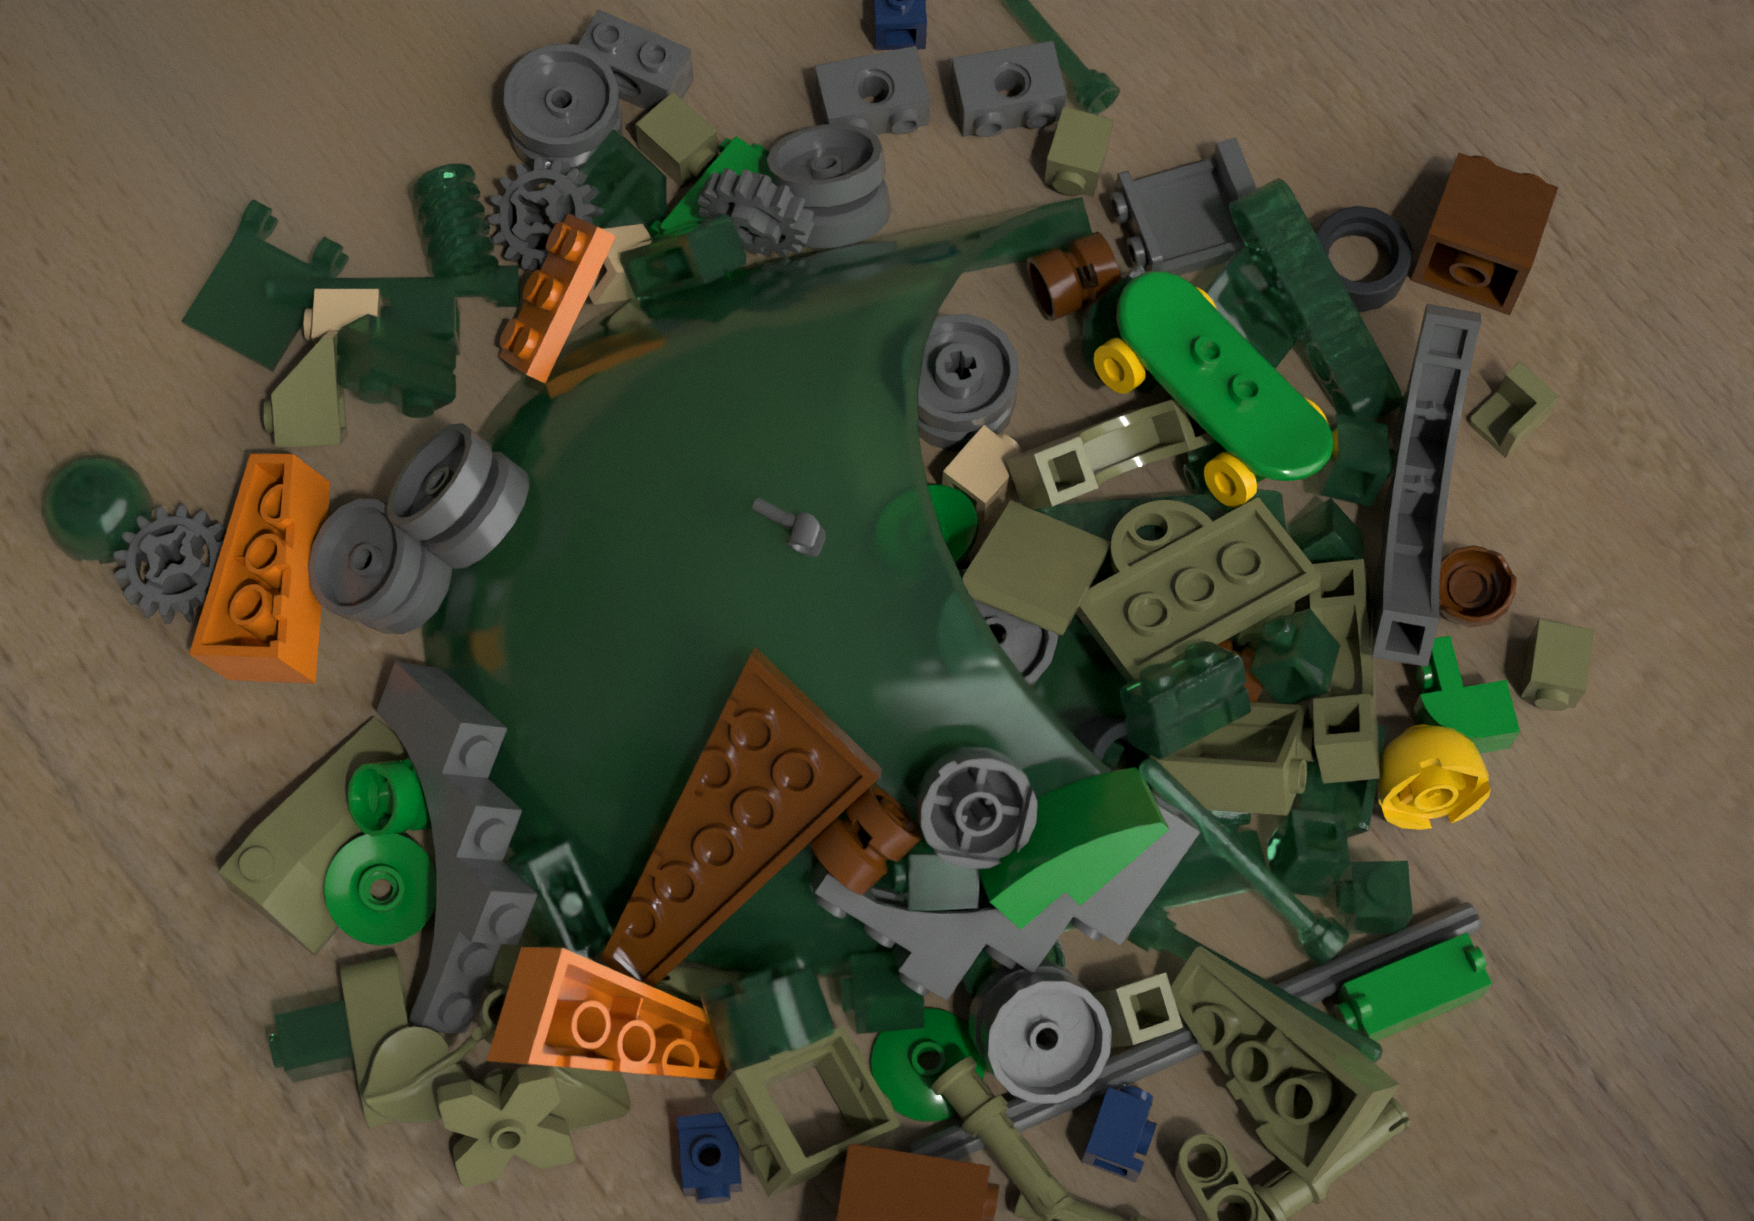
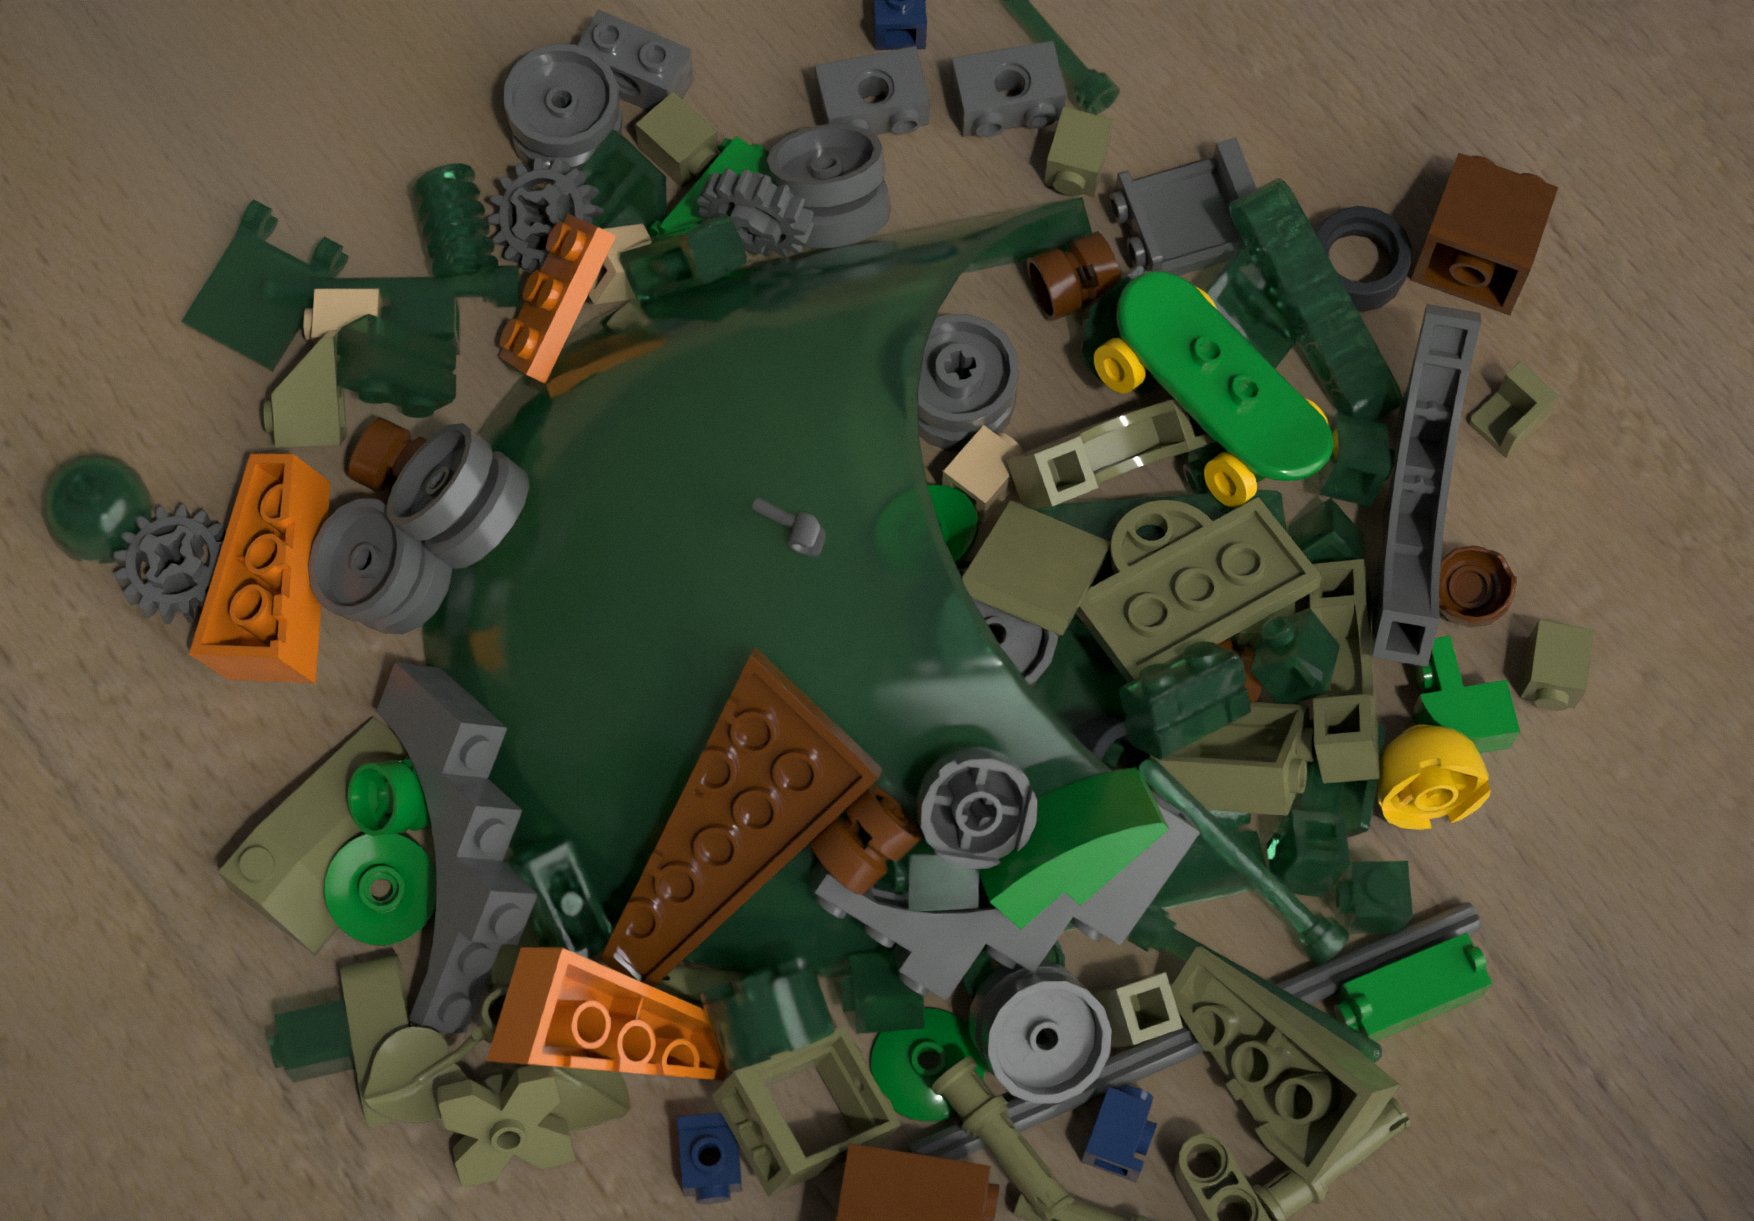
none -> reddish brown wheel [348,417,428,497]

